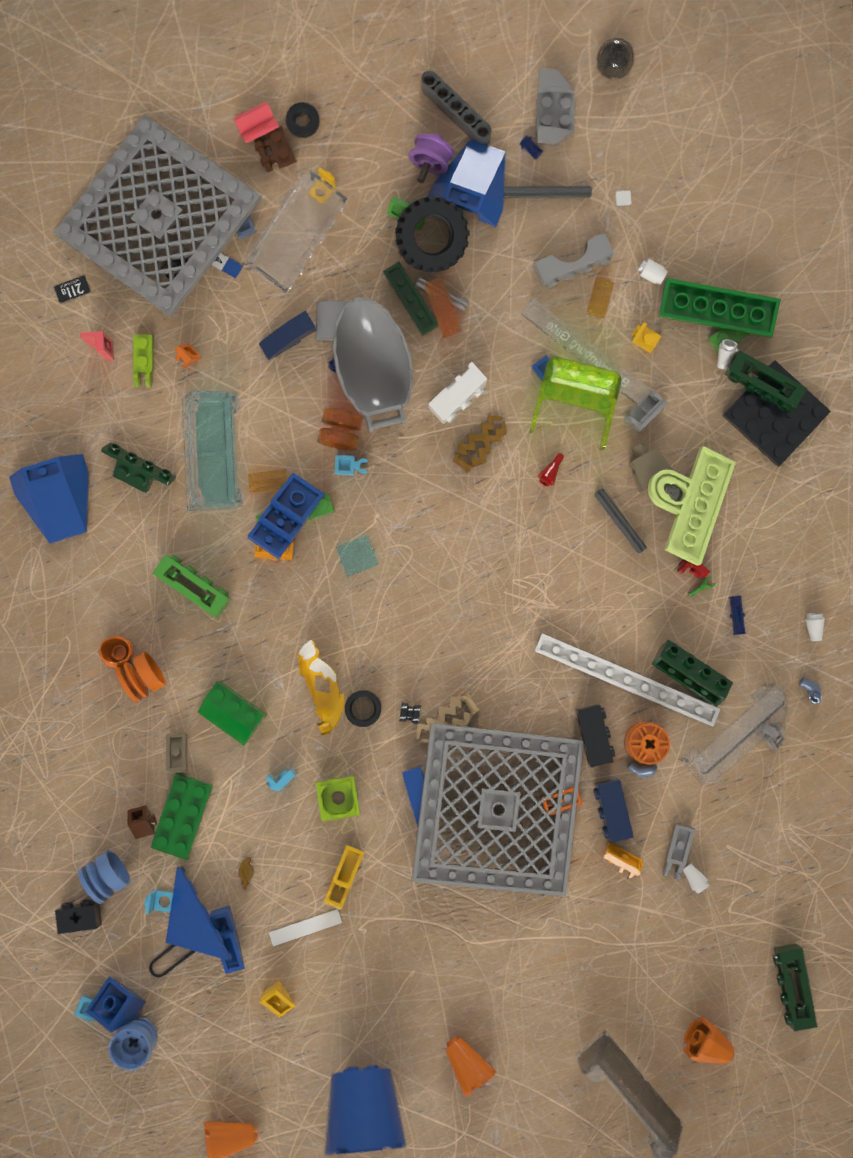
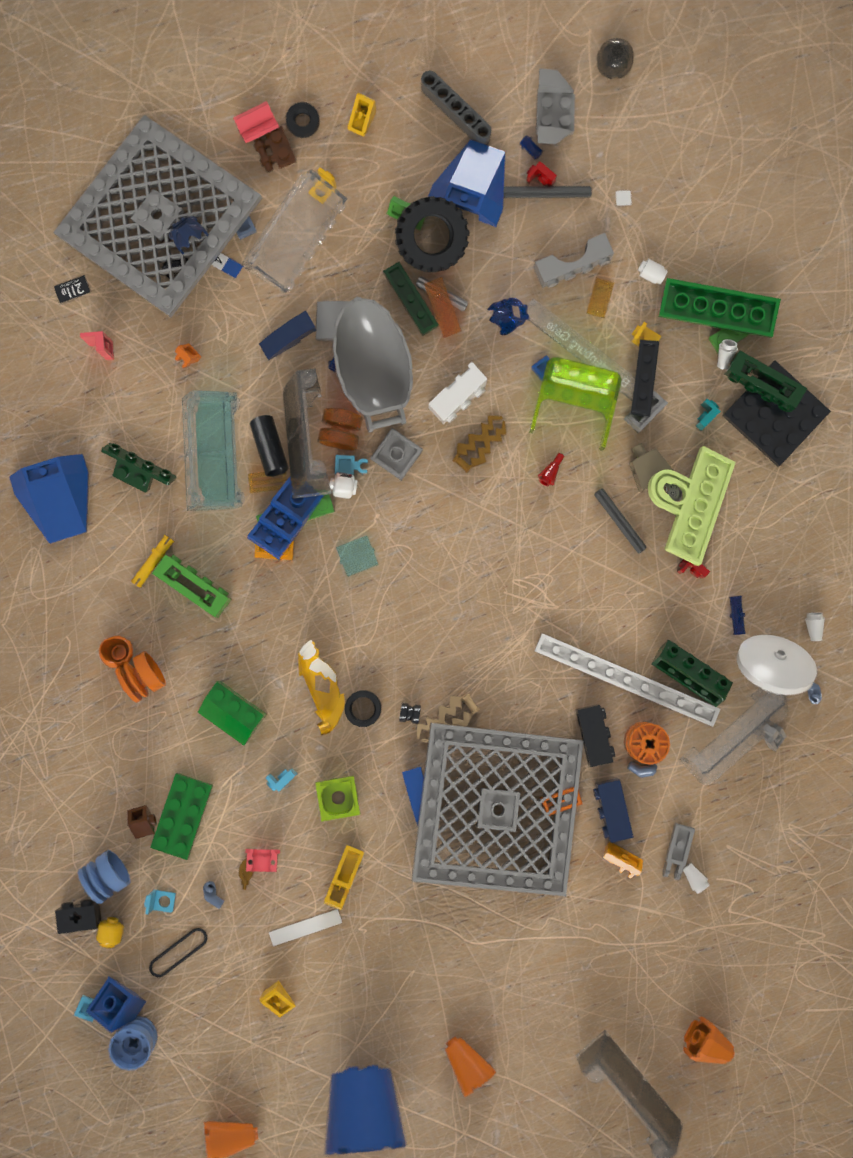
lime hinge [133,334,154,387] -> none
dark tan plate [166,733,187,774] -> none
blue tile [166,867,232,960] -> none
blue slope [210,906,245,974] -> none
medium lavender wheel [408,134,454,183] -> none
bright green hand [689,576,716,597] -> none
dark green brick [773,943,818,1032] -> none
none -> yellow head [96,917,124,948]
none -> yellow pin [131,534,175,588]
none -> dark blue helmet [169,216,209,255]
none -> sand blue arm [203,881,224,909]
none -> coral piece [245,849,280,872]
none -> black piece [249,415,289,477]
none -> windscreen [282,368,332,498]
none -> white head [329,472,357,499]
none -> yellow slope [347,93,376,137]
none -> light grey tile [370,428,423,481]
none -> clear blue helmet [487,298,529,336]
none -> red bracket [526,161,557,186]
none -> black tile [631,340,659,417]
none -> teal bracket [696,399,721,431]
none -> white dish [737,635,817,695]

